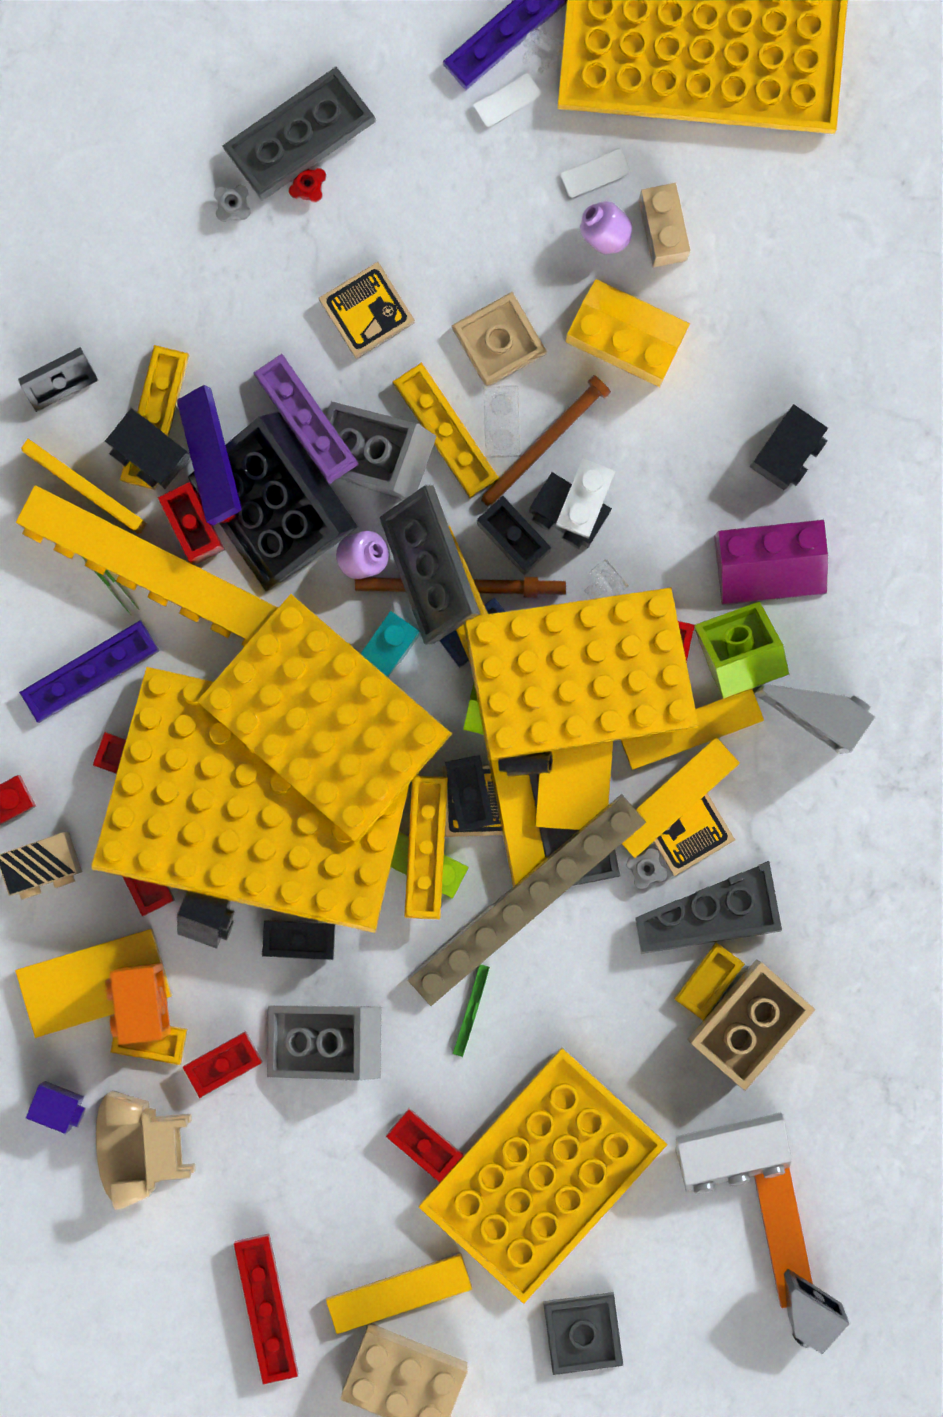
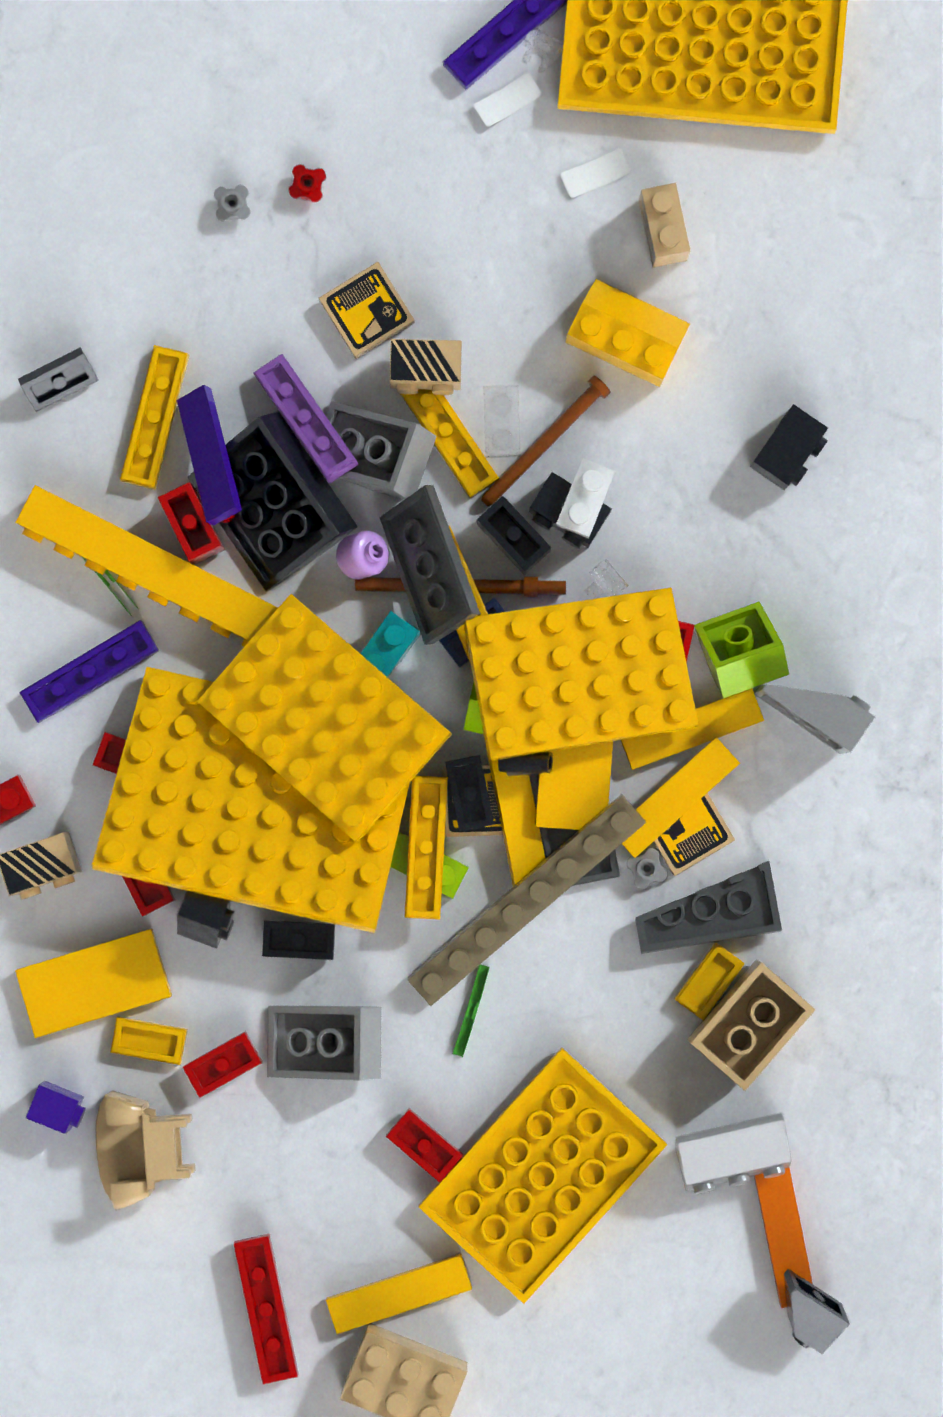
yellow tile [21,439,147,534] -> none
black brick [105,408,190,489] -> none
orange brick [105,962,171,1045] -> none
dark grey tile [222,67,376,201] -> none
tan tile [452,292,547,388] -> none
dark grey tile [543,1292,623,1375] -> none
lavender head [580,201,632,254] -> none
magenta slope [714,519,828,605] -> none
none -> brick [390,339,462,395]

